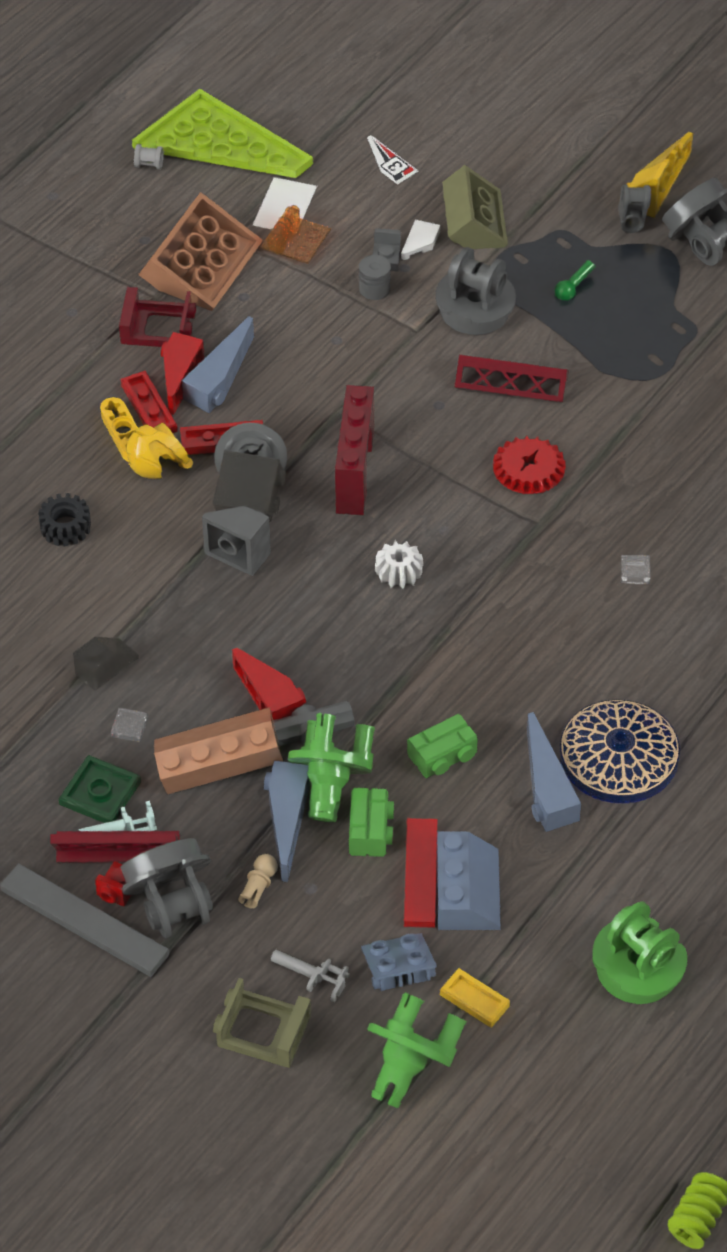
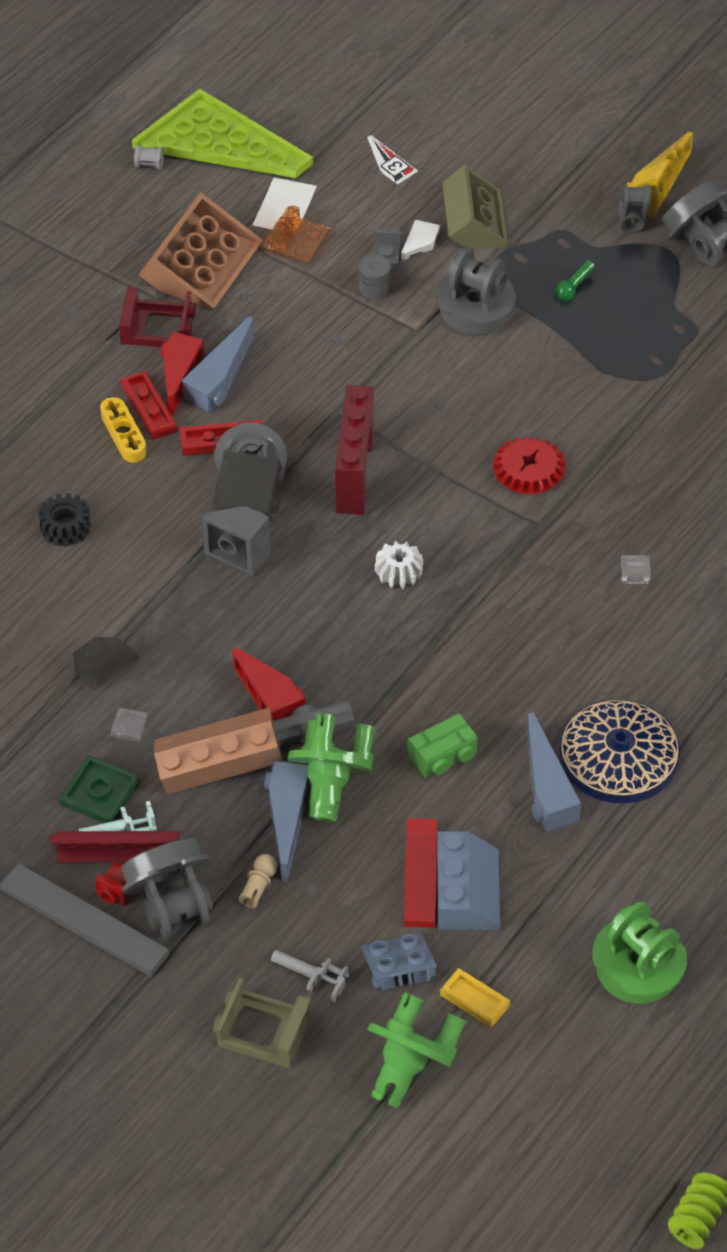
yellow helmet [126,423,193,479] -> none
bright green brick [349,788,394,857] -> none
dark red fence [455,355,569,402] -> none

